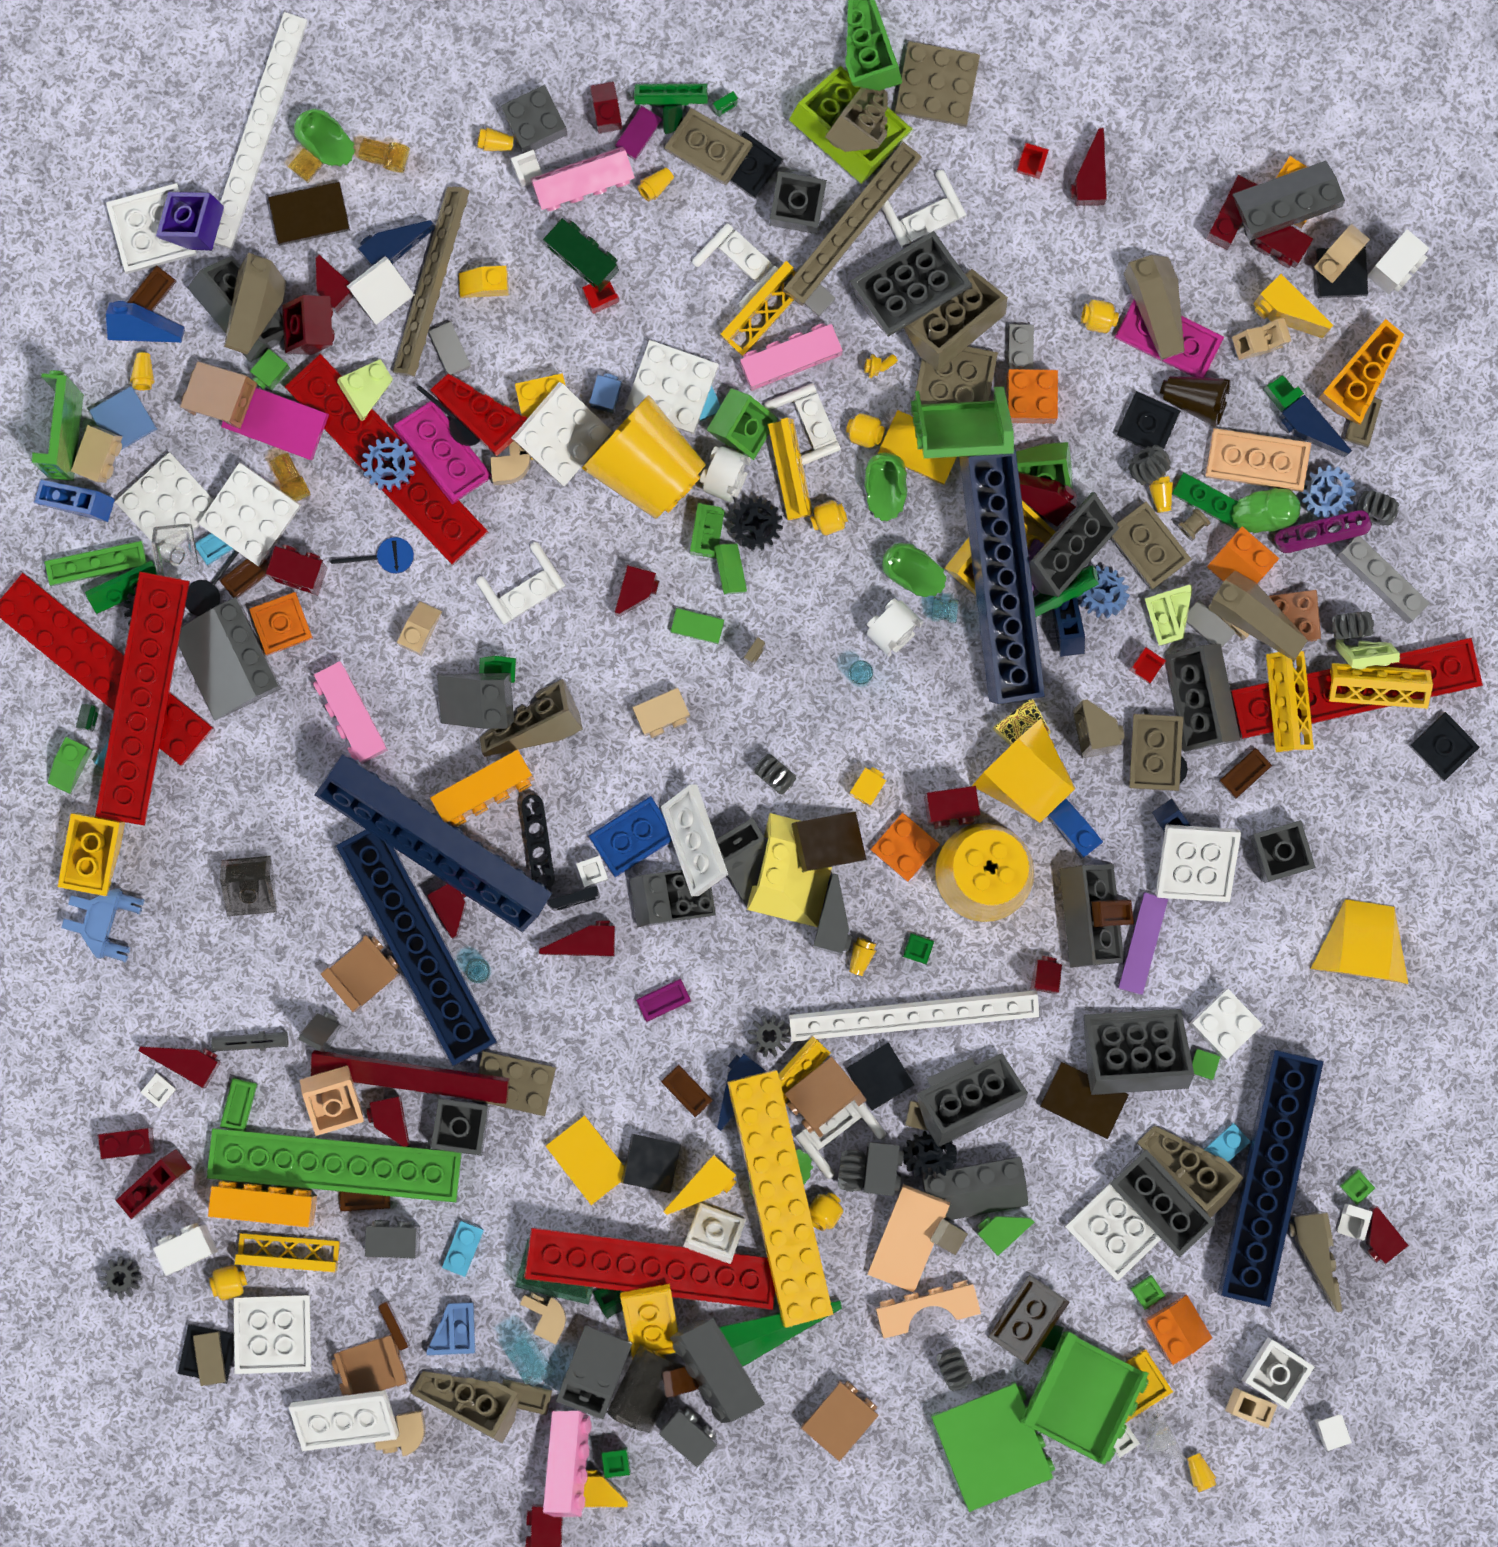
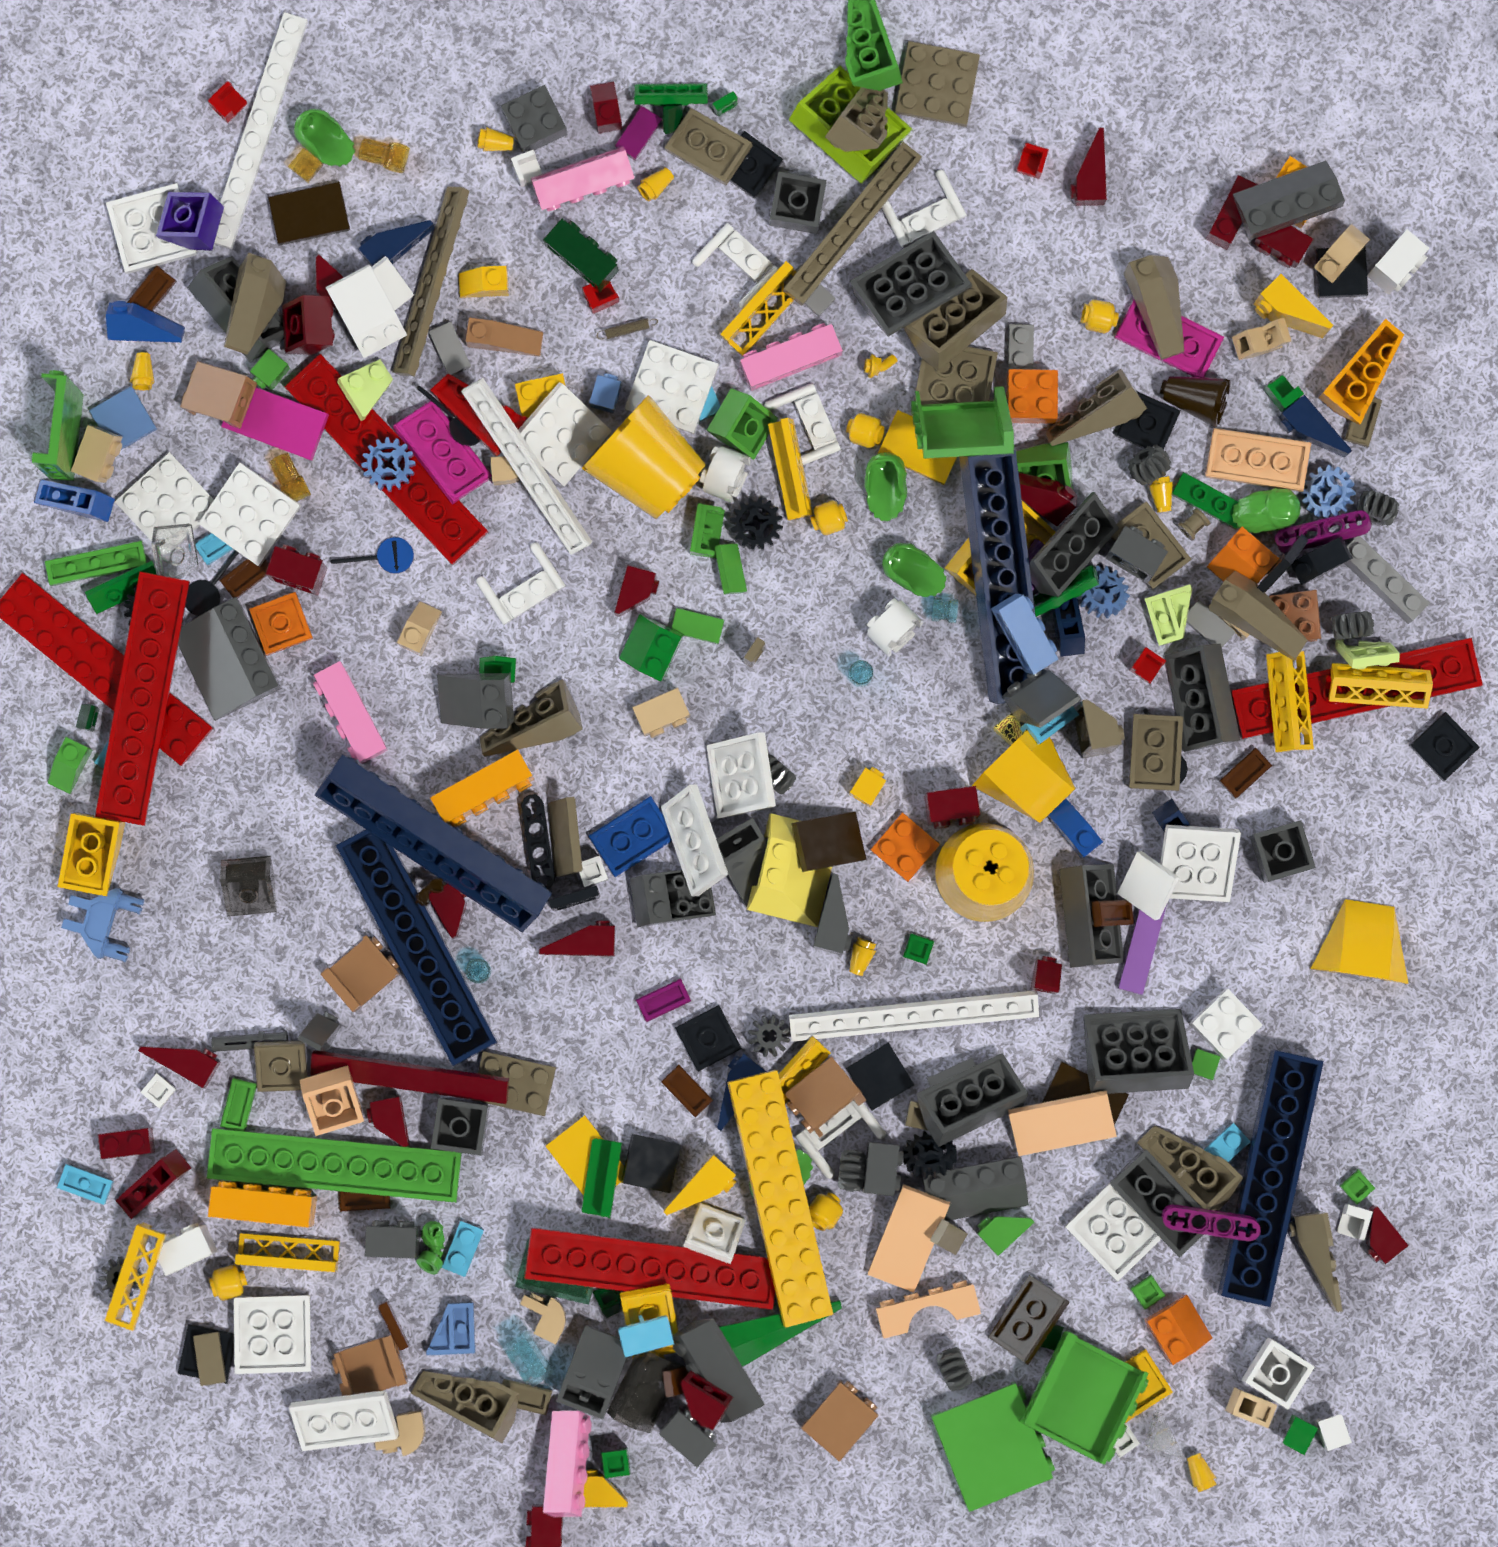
none -> medium azure plate [57,1164,114,1205]
none -> yellow fence [104,1222,166,1331]
none -> red panel [207,81,247,123]
none -> dark tan tile [254,1041,308,1092]
none -> white slope [326,265,407,358]
none -> dark brown piece [415,878,444,906]
none -> bright green arm [416,1221,445,1275]
none -> white tile [461,378,592,555]
none -> medium nougat slope [466,317,543,357]
none -> dark tan tile [547,797,583,877]
none -> green panel [581,1138,622,1218]
none -> dark tan piece [596,318,658,340]
none -> medium azure panel [618,1315,674,1357]
none -> green slope [619,614,684,682]
none -> black tile [675,1005,742,1072]
none -> dark red slope [681,1371,734,1430]
none -> white plate [706,732,776,818]
none -> medium blue brick [991,593,1058,675]
none -> dark grey slope [1002,669,1082,728]
none -> light nougat tile [1008,1090,1117,1156]
none -> medium azure panel [1020,706,1079,745]
none -> dark tan wedge [1045,368,1147,446]
none -> dark grey brick [1105,526,1168,583]
none -> white tile [1117,851,1180,920]
none -> magenta beam [1162,1204,1260,1241]
none -> black tile [1257,534,1308,593]
none -> green panel [1282,1415,1318,1455]
none -> black slope [1291,536,1353,585]

